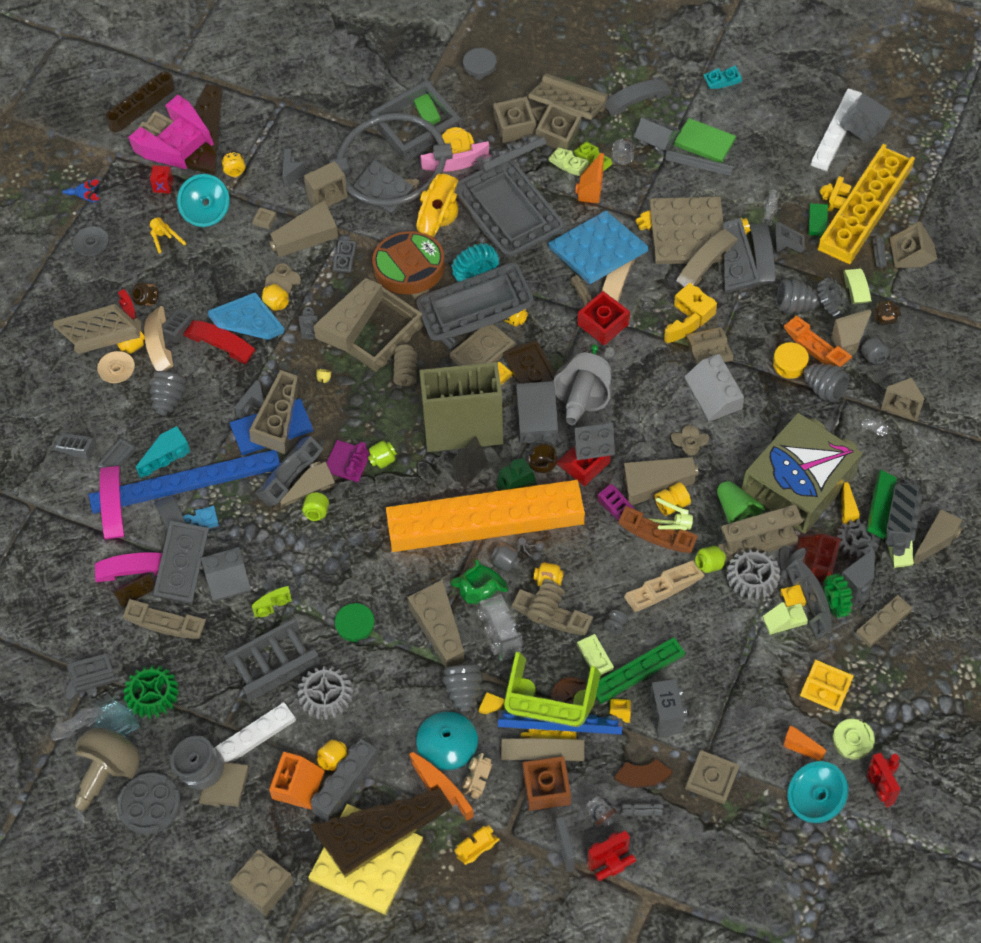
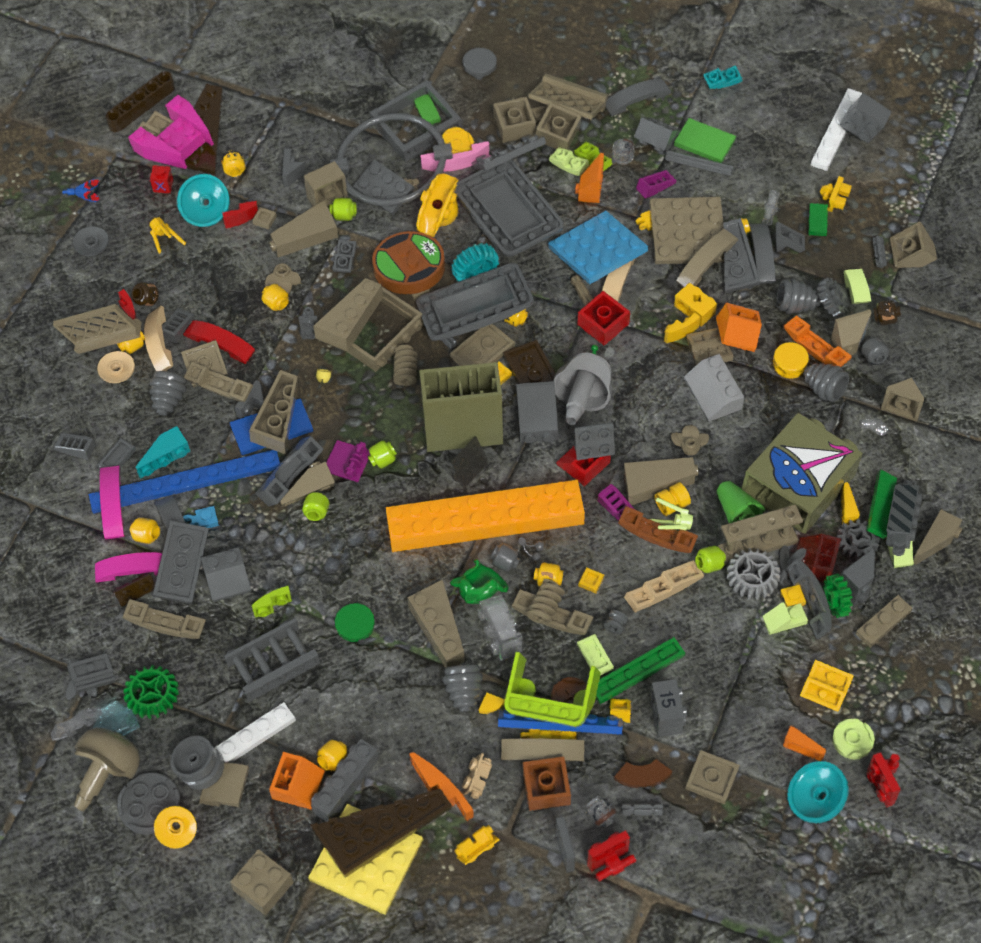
dark azure plate [208,293,285,340] -> none
light grey gear [297,666,353,720] -> none
teal dish [416,711,478,770] -> none
dark green torso [496,458,537,491] -> none
dark brown hair [528,444,557,473] -> none
yellow tile [818,144,915,265] -> none
none -> yellow head [130,517,160,544]
none -> yellow dish [154,806,197,848]
none -> dark tan plate [181,340,229,388]
none -> dark tan slope [184,362,253,402]
none -> red slope [222,201,258,229]
none -> lime head [330,198,357,221]
none -> yellow tile [578,567,604,593]
none -> magenta slope [636,170,676,199]
none -> orange slope [716,303,762,352]

